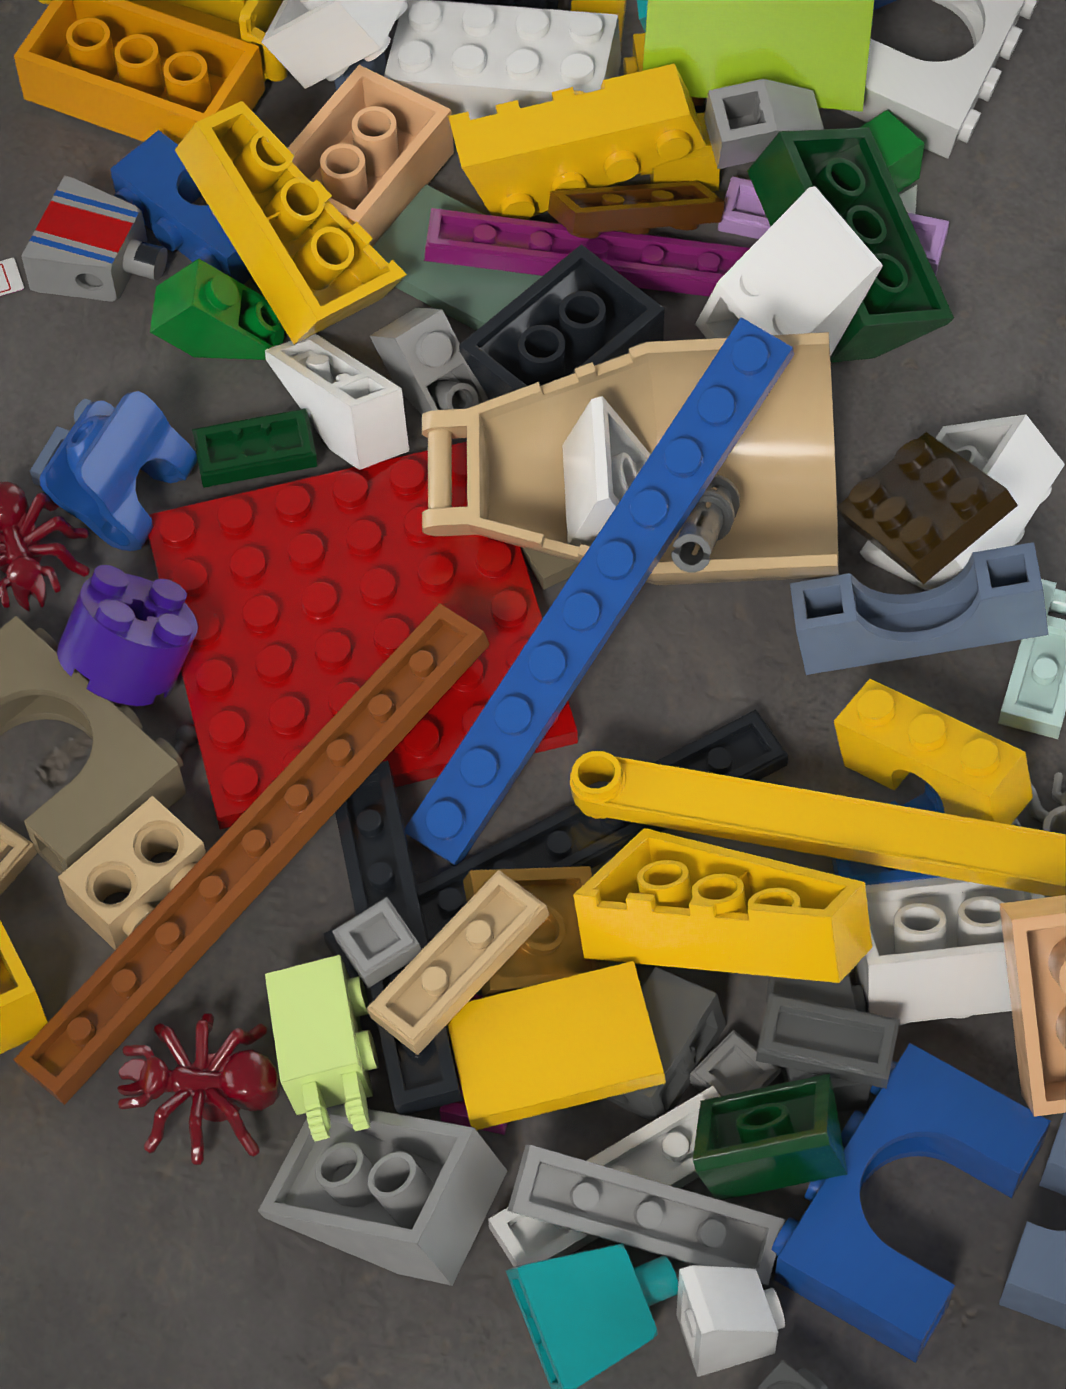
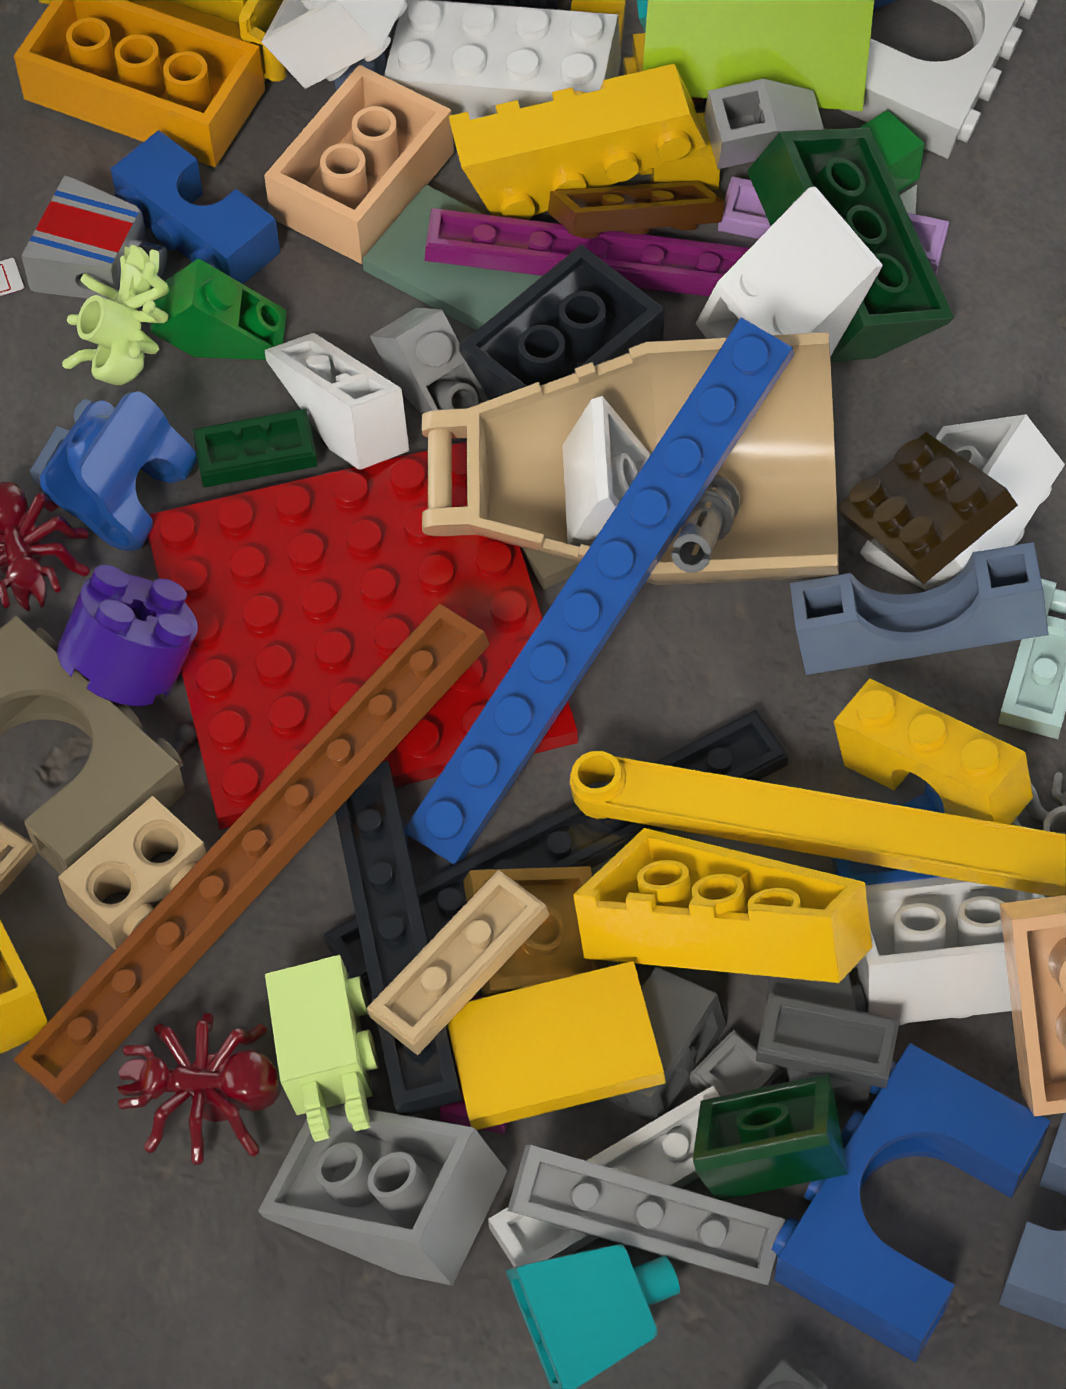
yellow wedge [175,101,407,345] -> none
light grey tile [332,897,422,988] -> none
white slope [676,1265,785,1377] -> none
none -> yellowish green animal [62,245,169,386]

